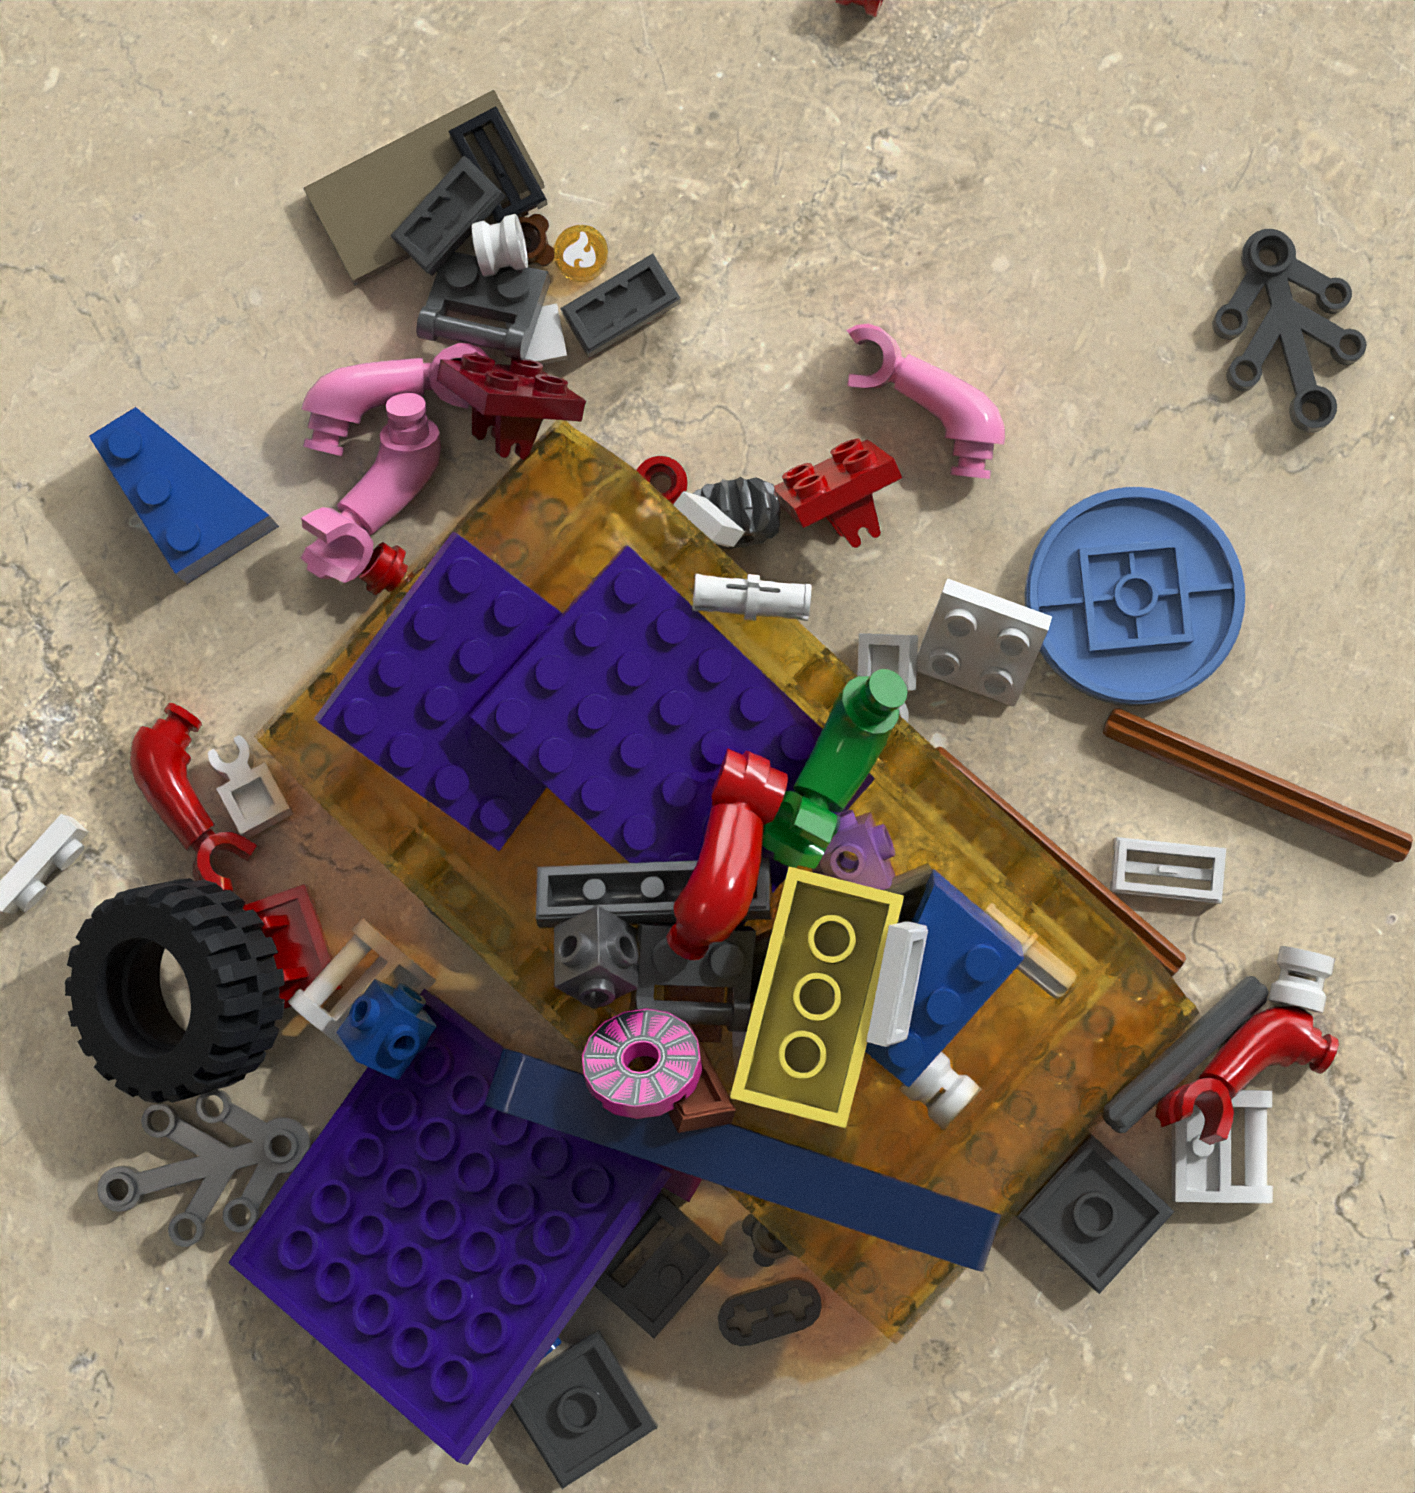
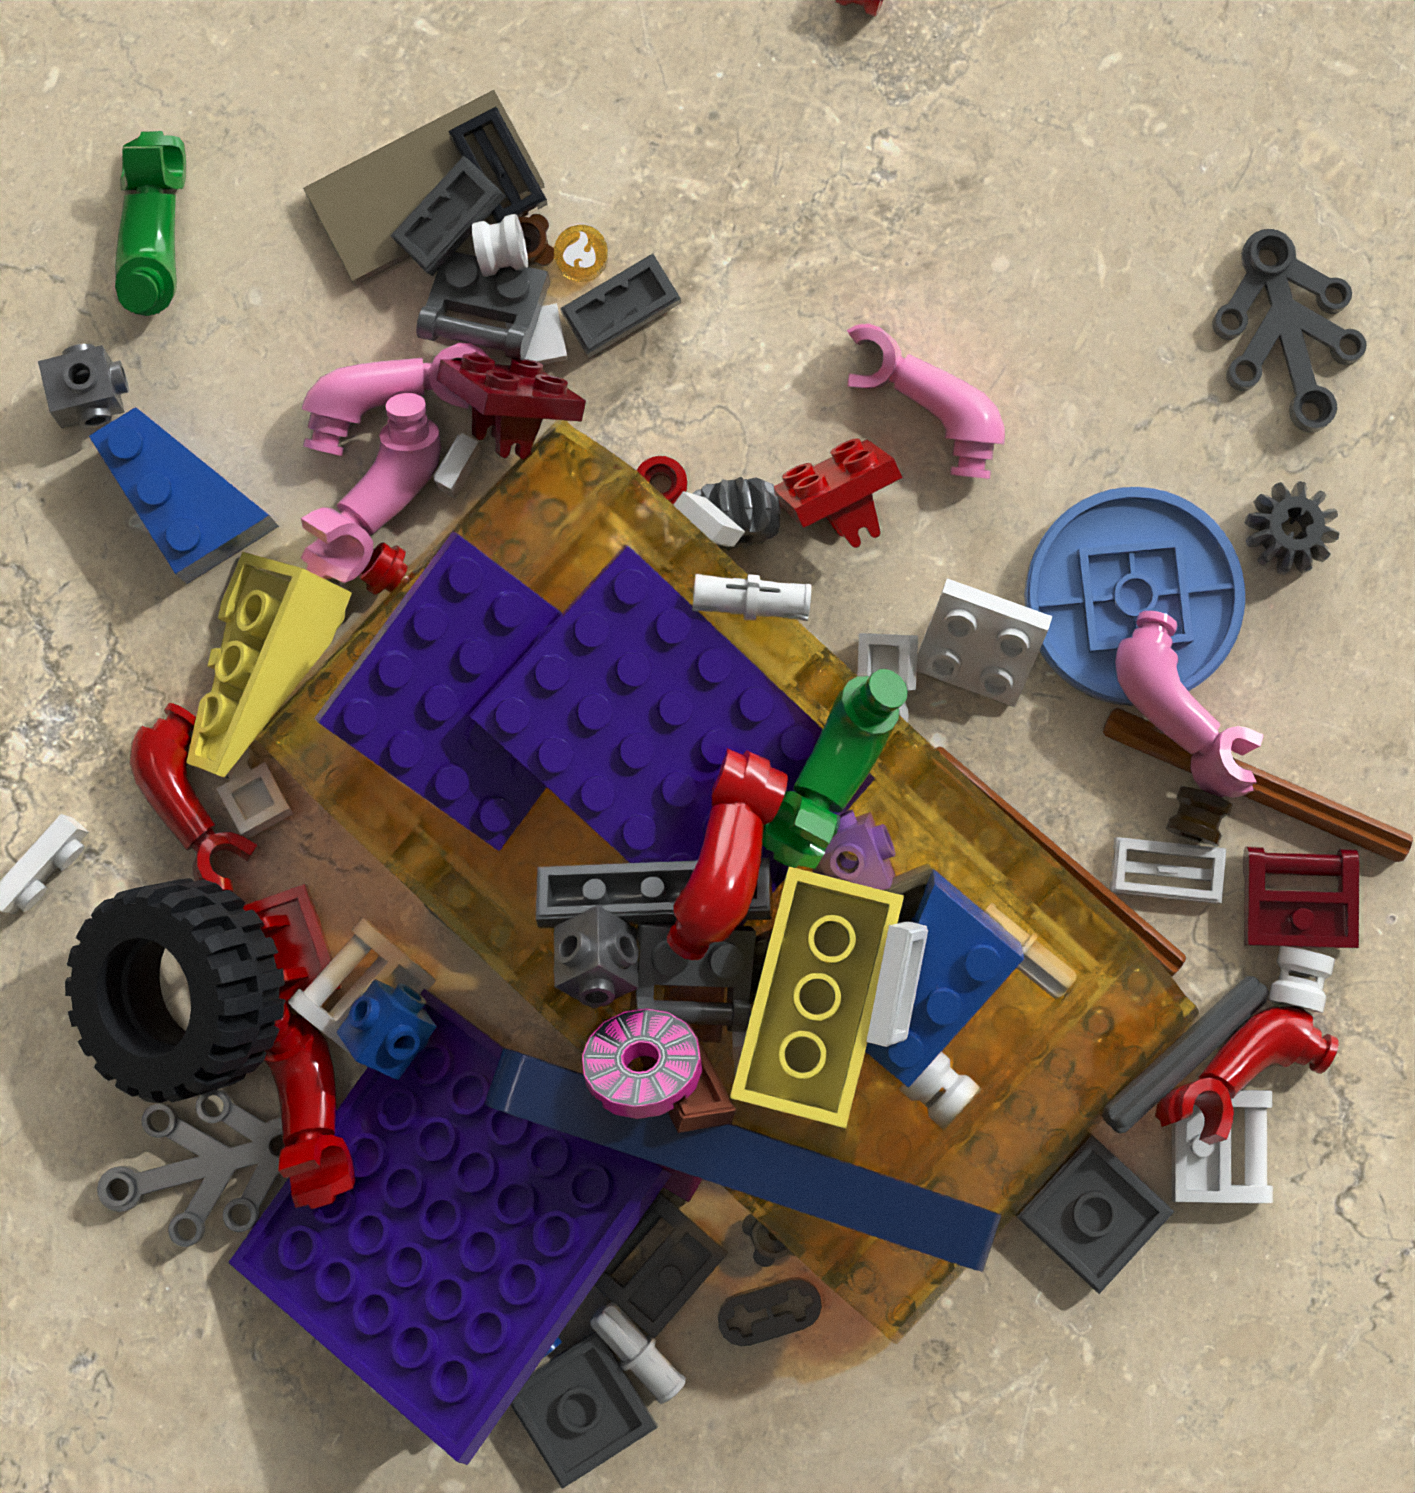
none -> flat silver brick [38,344,129,428]
none -> green piece [115,131,186,316]
none -> light yellow wedge [186,552,352,778]
none -> red piece [264,1003,355,1209]
none -> white tile [433,433,482,499]
none -> white axle [590,1302,686,1404]
none -> bright pink piece [1115,611,1263,798]
none -> dark brown wheel [1166,786,1233,847]
none -> dark red plate [1243,846,1359,949]
none -> dark grey gear [1244,481,1340,575]

